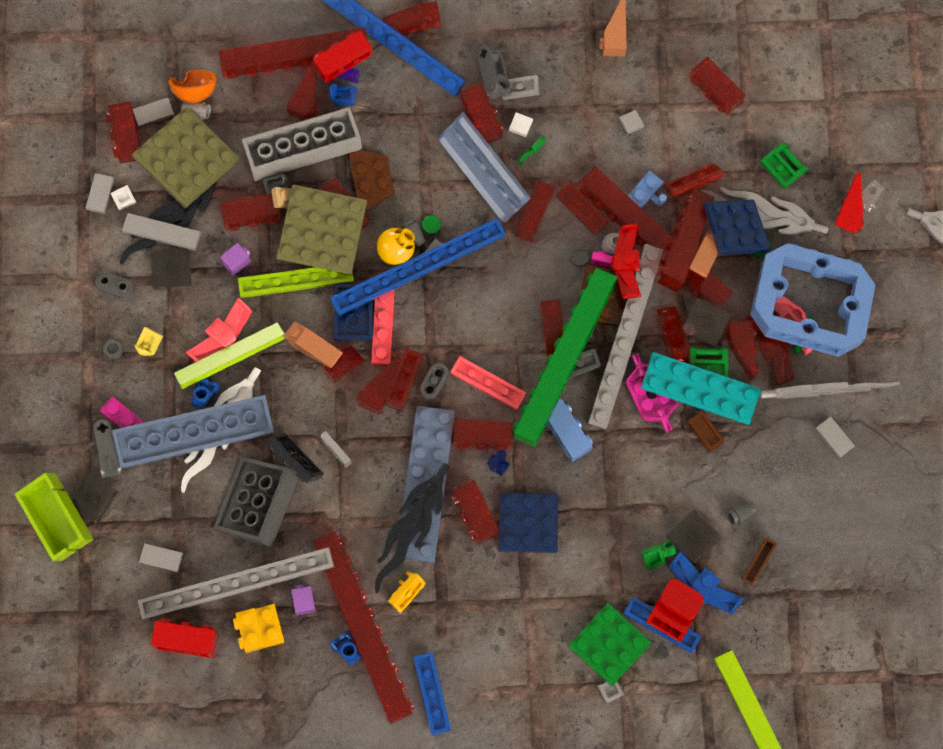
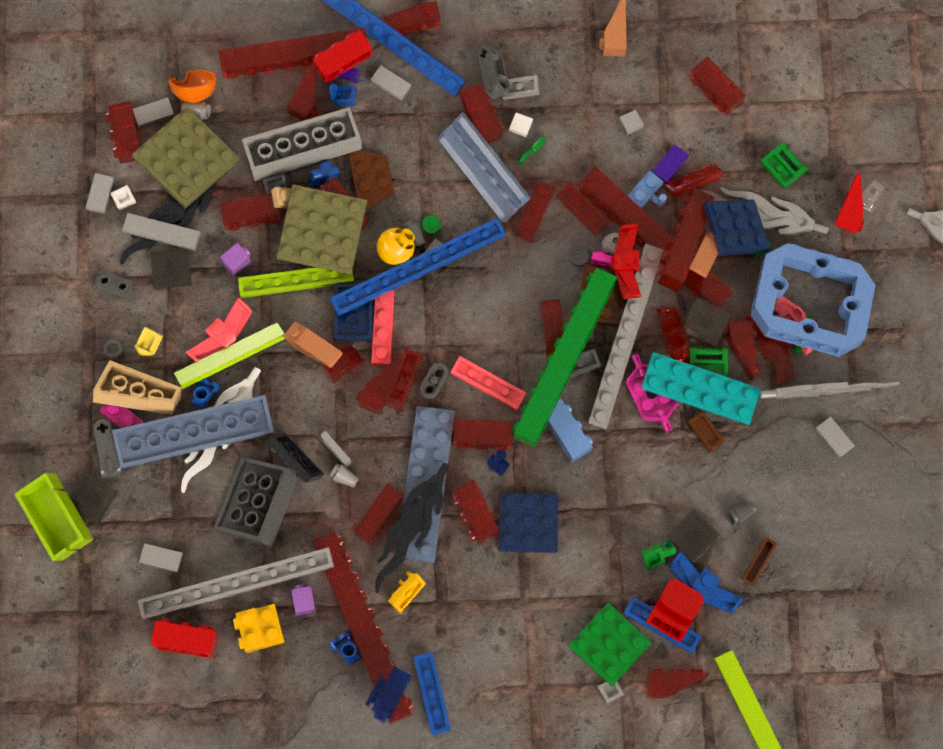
none -> tan wedge [93,360,182,415]
none -> blue plate [309,161,340,188]
none -> light grey cone [329,463,359,488]
none -> clear red brick [354,483,403,545]
none -> clear blue brick [365,666,412,724]
none -> light grey tile [370,65,411,101]
none -> clear red slope [646,669,708,698]
none -> dark purple tile [652,144,689,184]

